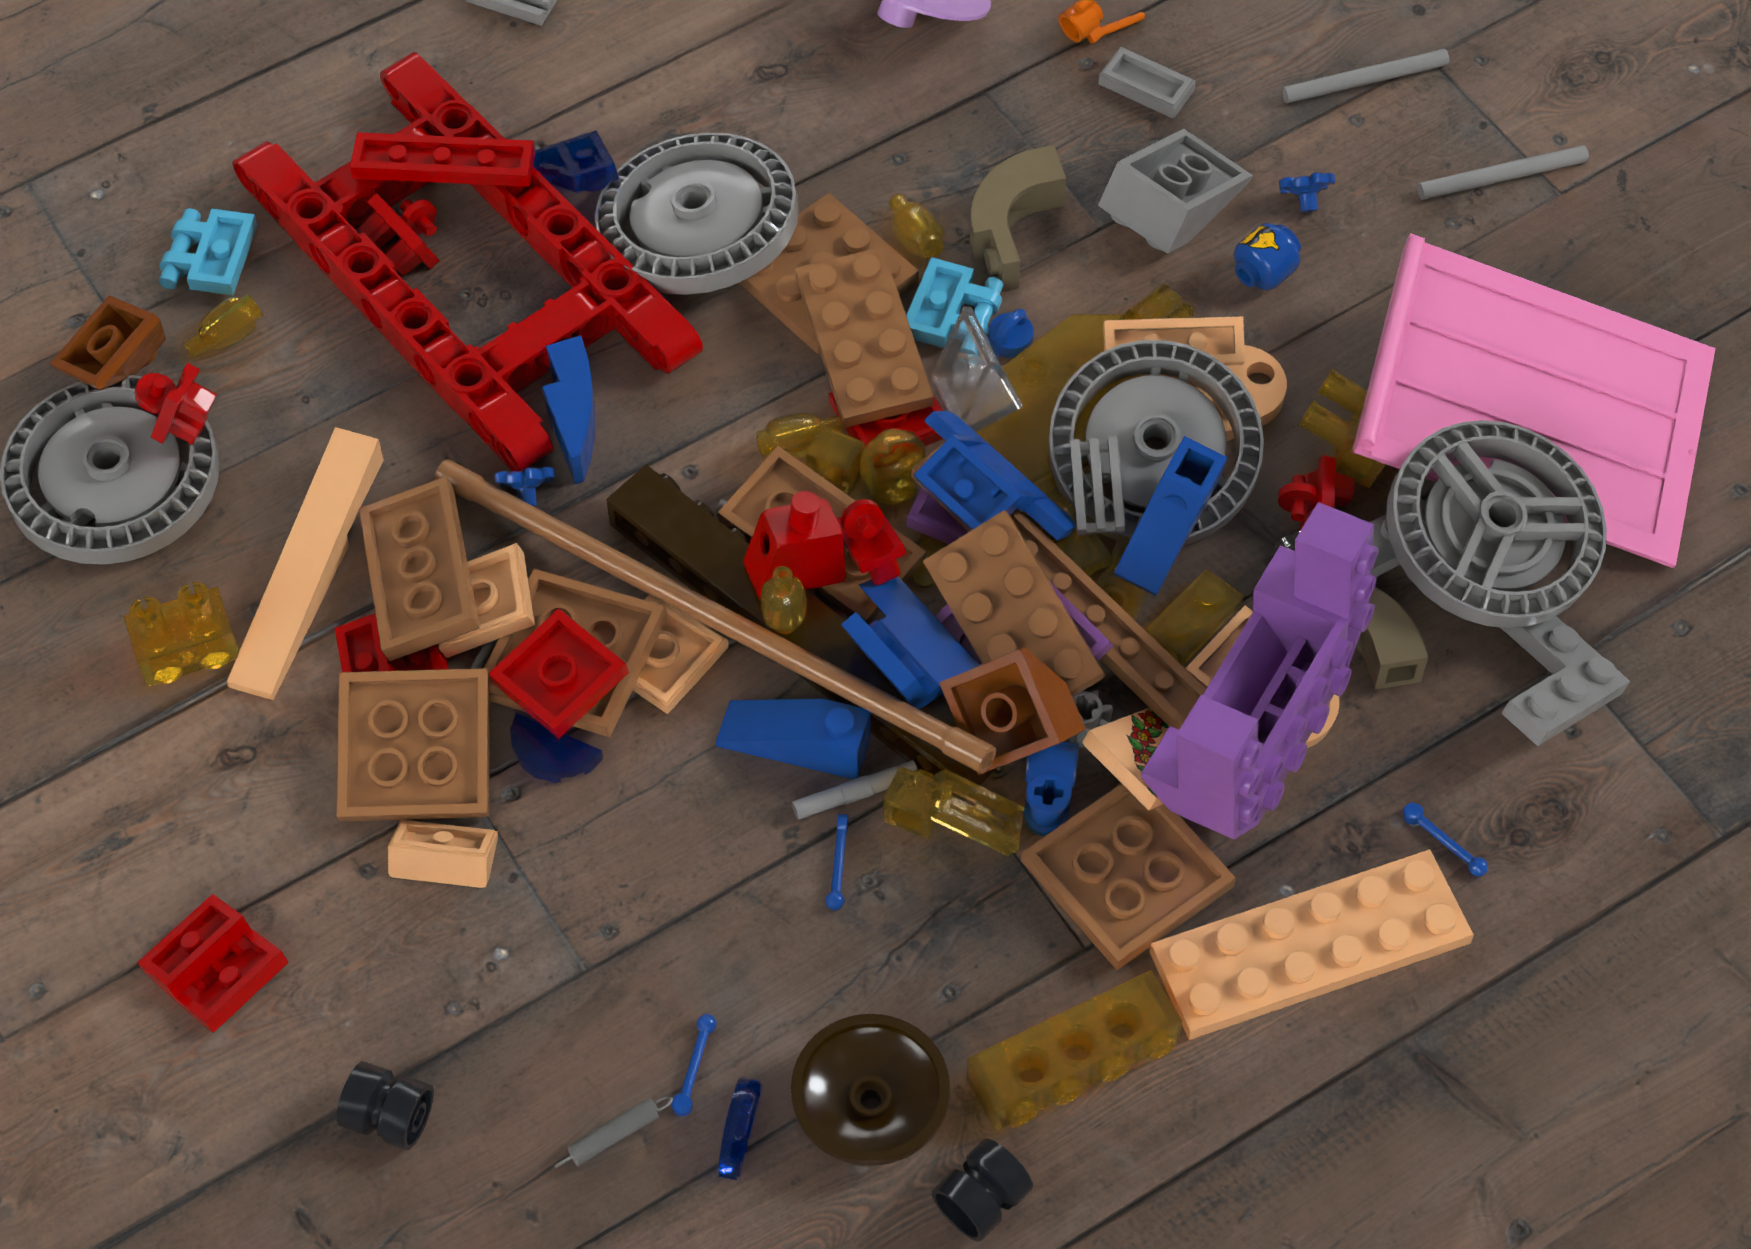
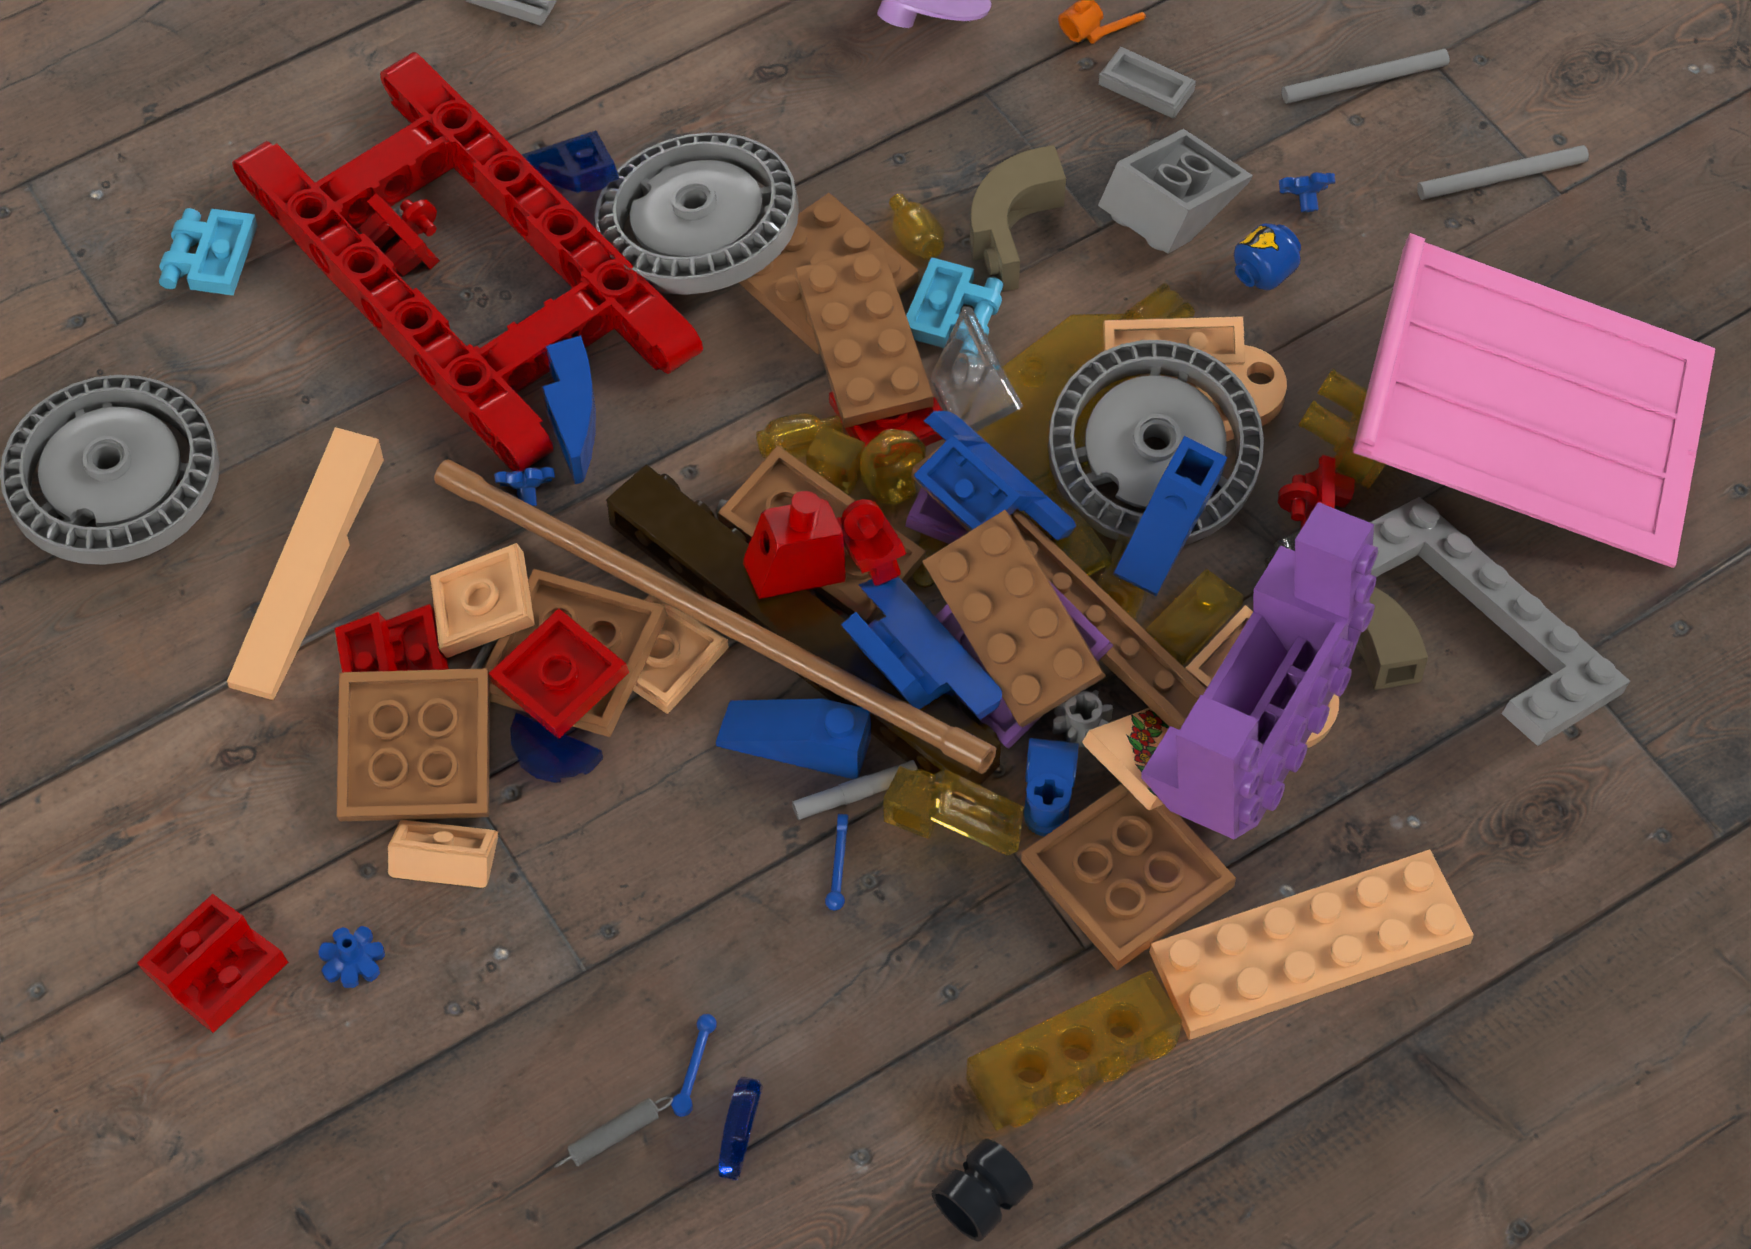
dark orange slope [49,295,166,390] -> none
clear yellow brick [123,581,239,687] -> none
red hips [134,362,217,445] -> none
clear yellow plant [183,293,264,359] -> none
black wheel [336,1061,434,1150] -> none
red plate [350,132,535,187] -> none
medium nougat plate [359,476,480,662] -> none
clear yellow plant [761,566,807,634] -> none
dark brown dish [791,1014,950,1166] -> none
dark orange slope [939,647,1086,775] -> none
blue tile [988,309,1034,358] -> none
light grey tile [1070,436,1125,535] -> none
light grey piece [1386,420,1607,628] -> none
blue hinge [1403,803,1488,877] -> none
none -> blue plant [318,926,385,988]

